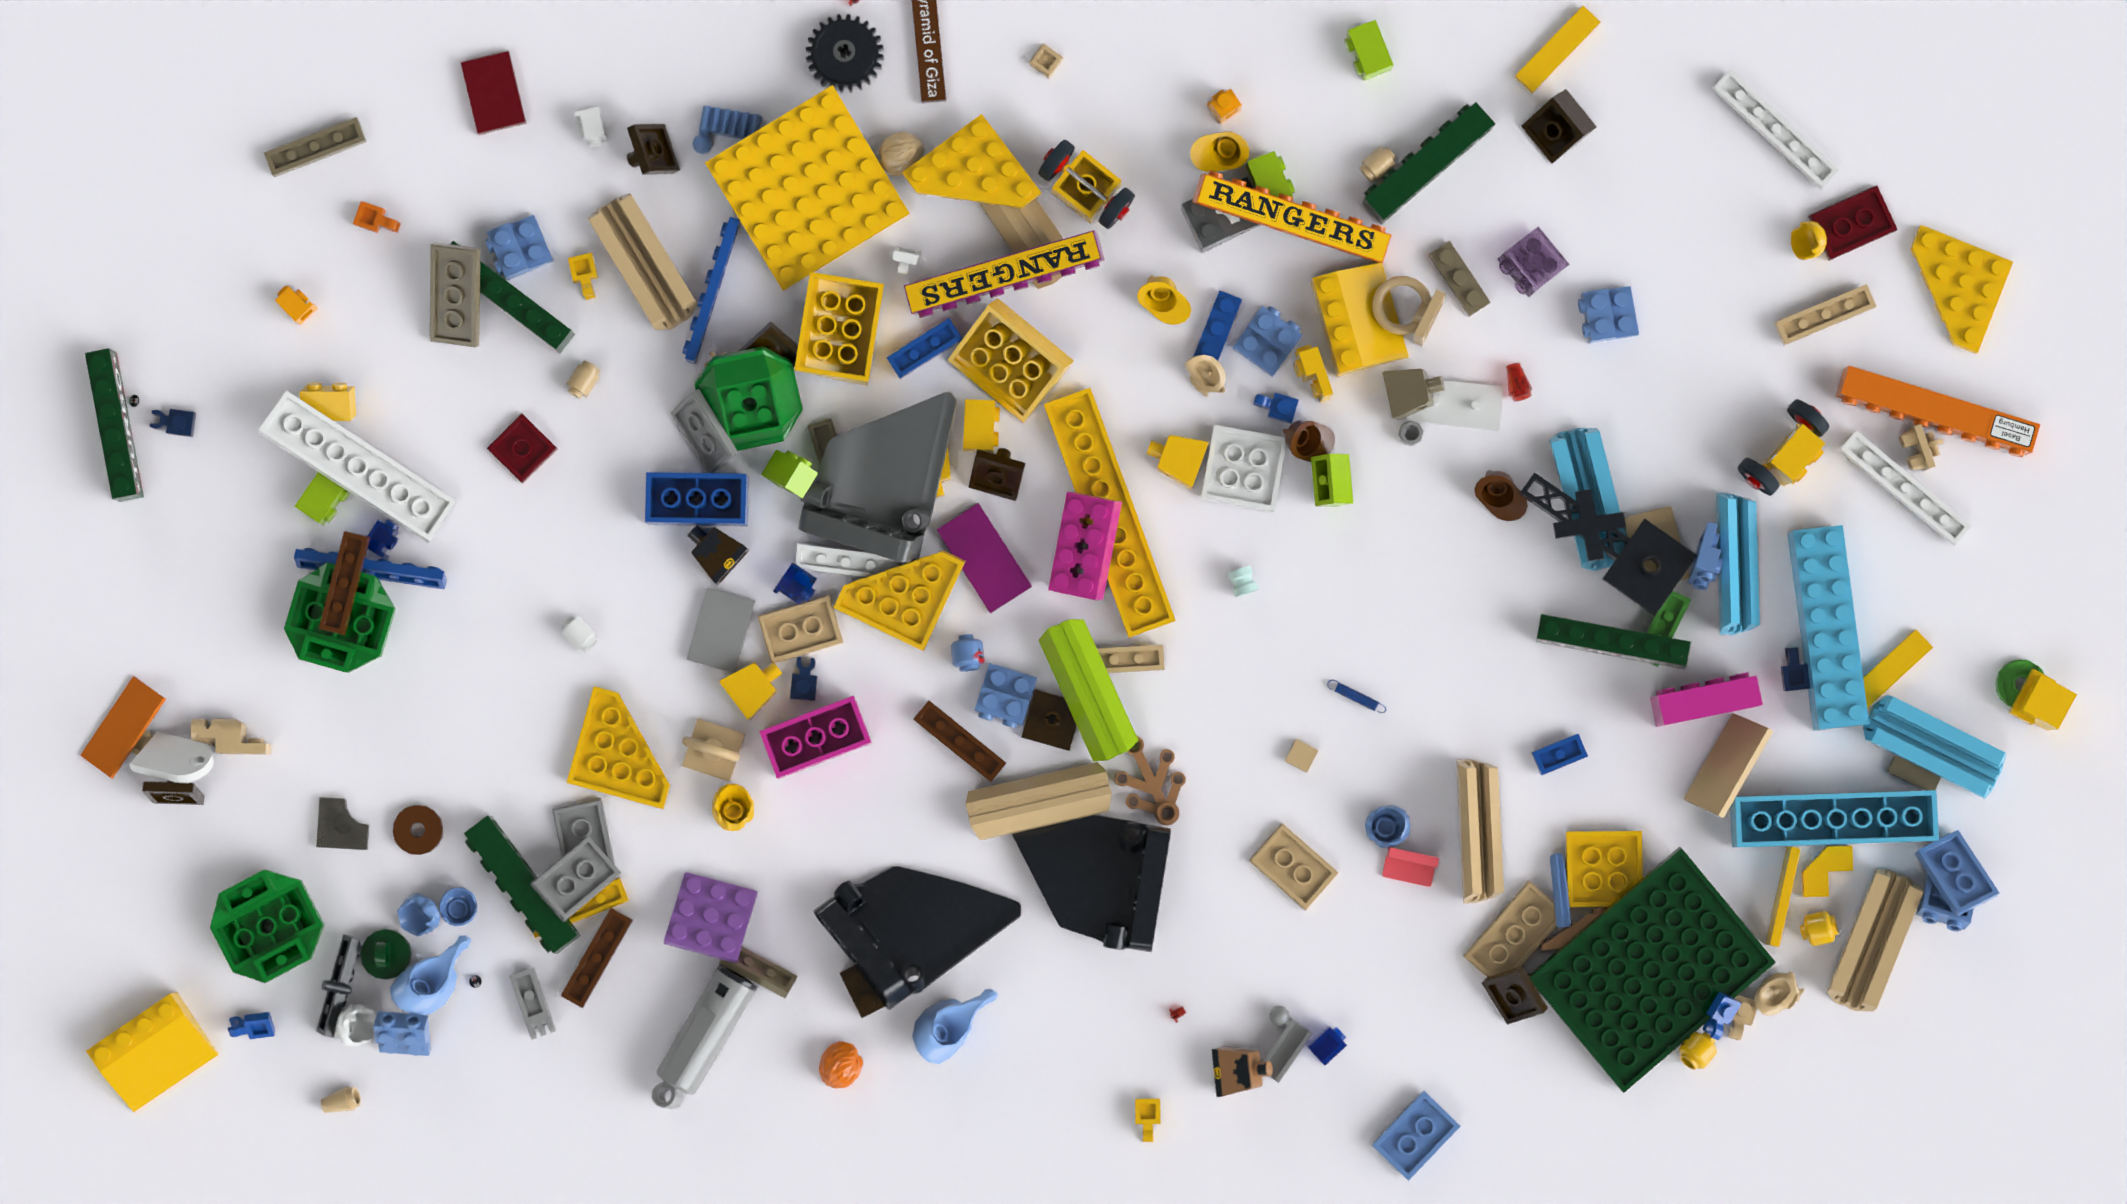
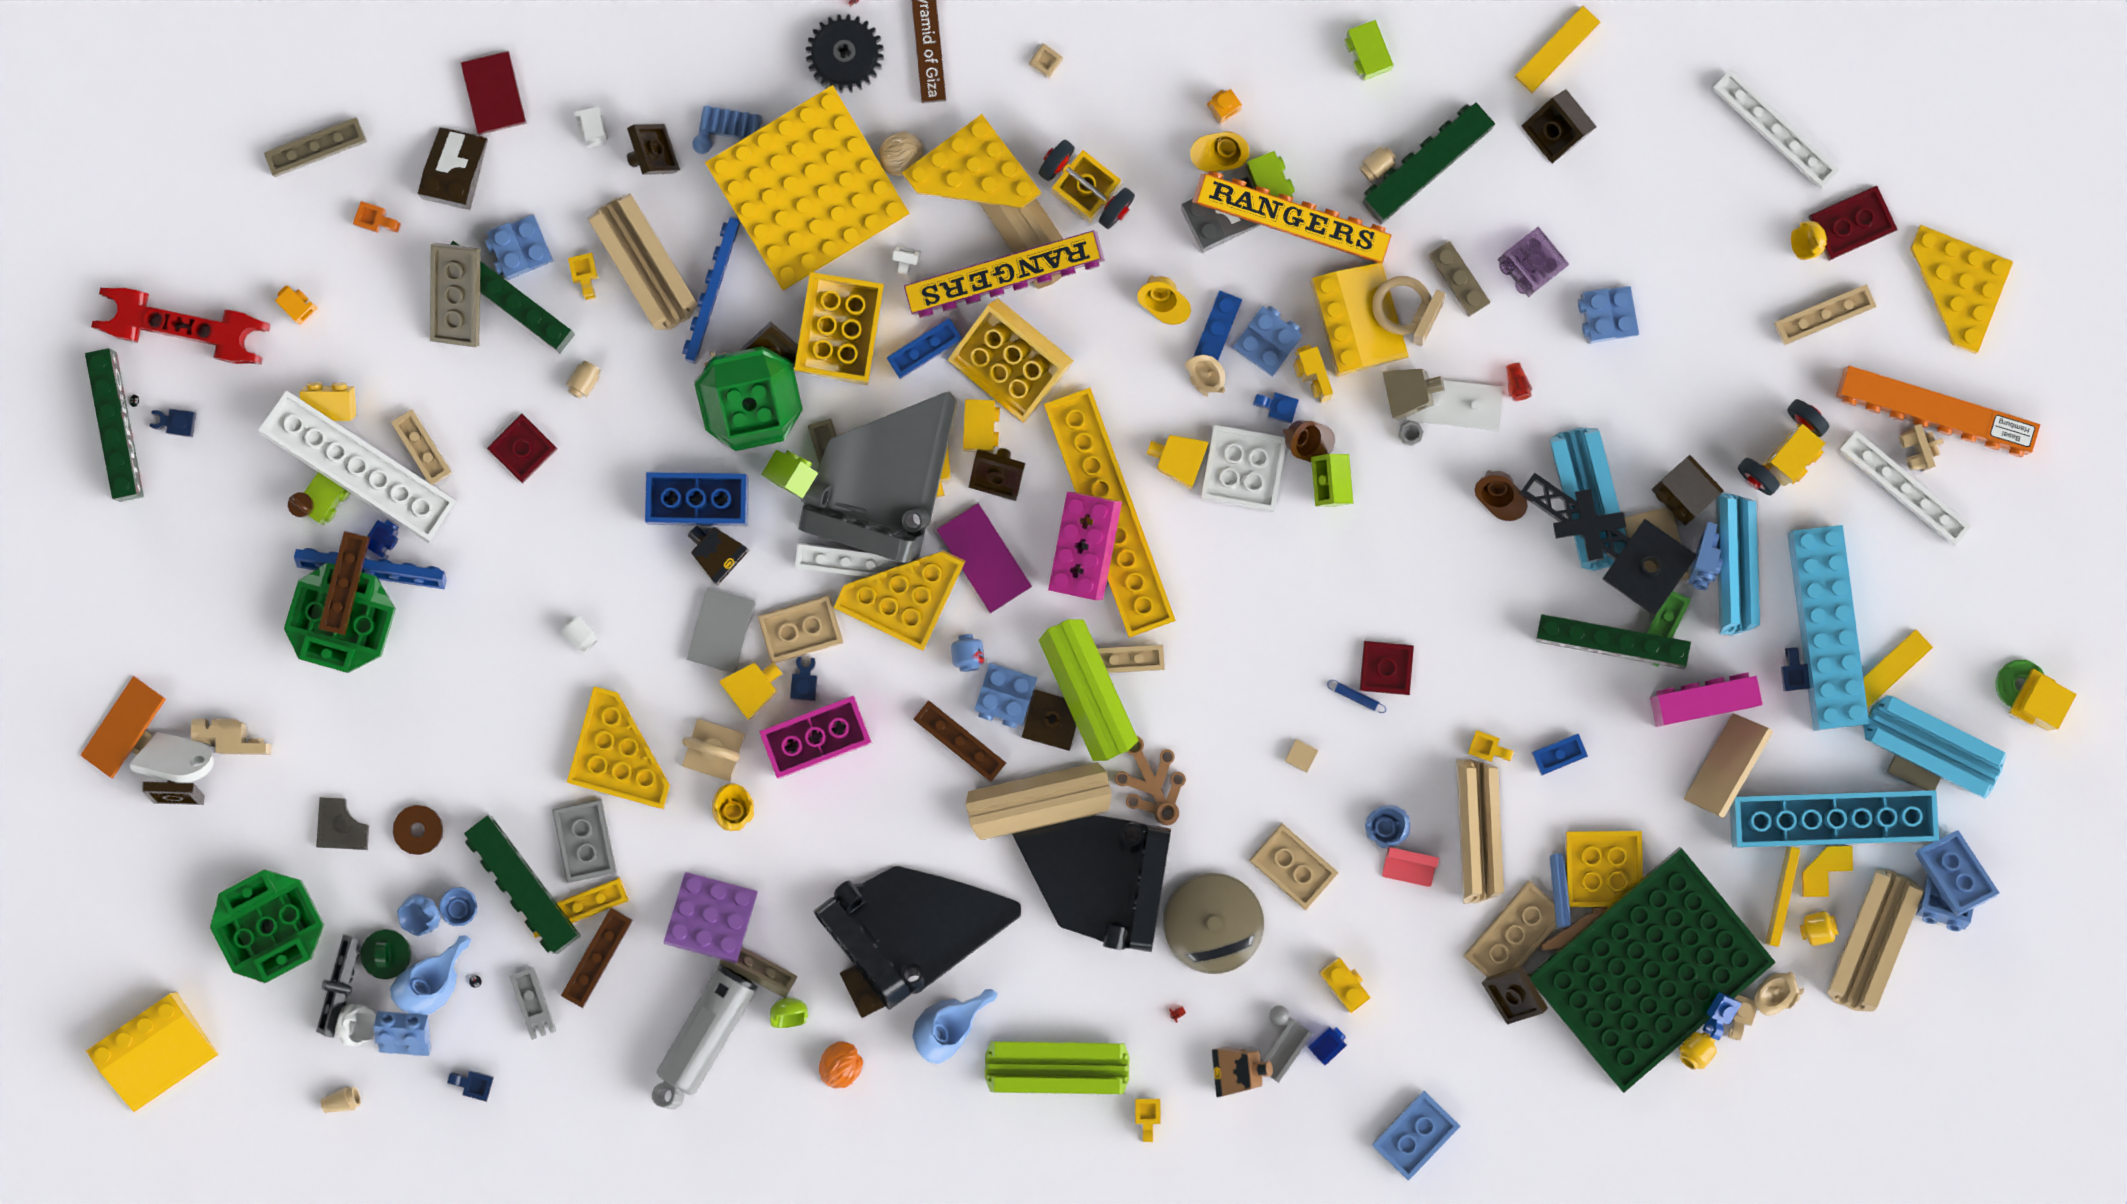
blue plate [228,1012,275,1039] -> none
light grey tile [530,835,621,923] -> none
light grey tile [670,389,738,473] -> none
clear blue brick [773,562,817,605] -> none
light aqua wheel [1227,566,1258,597] -> none
none -> red piece [91,287,271,365]
none -> reddish brown tile [288,492,314,518]
none -> tan plate [391,409,453,485]
none -> dark brown slope [417,127,488,210]
none -> dark blue plate [447,1070,494,1102]
none -> lime hair [770,997,808,1028]
none -> lime piece [985,1041,1130,1094]
none -> dark tan dish [1163,873,1264,974]
none -> yellow brick [1318,957,1371,1013]
none -> dark red tile [1359,641,1414,696]
none -> yellow plate [1467,730,1514,762]
none -> dark brown slope [1651,454,1724,526]

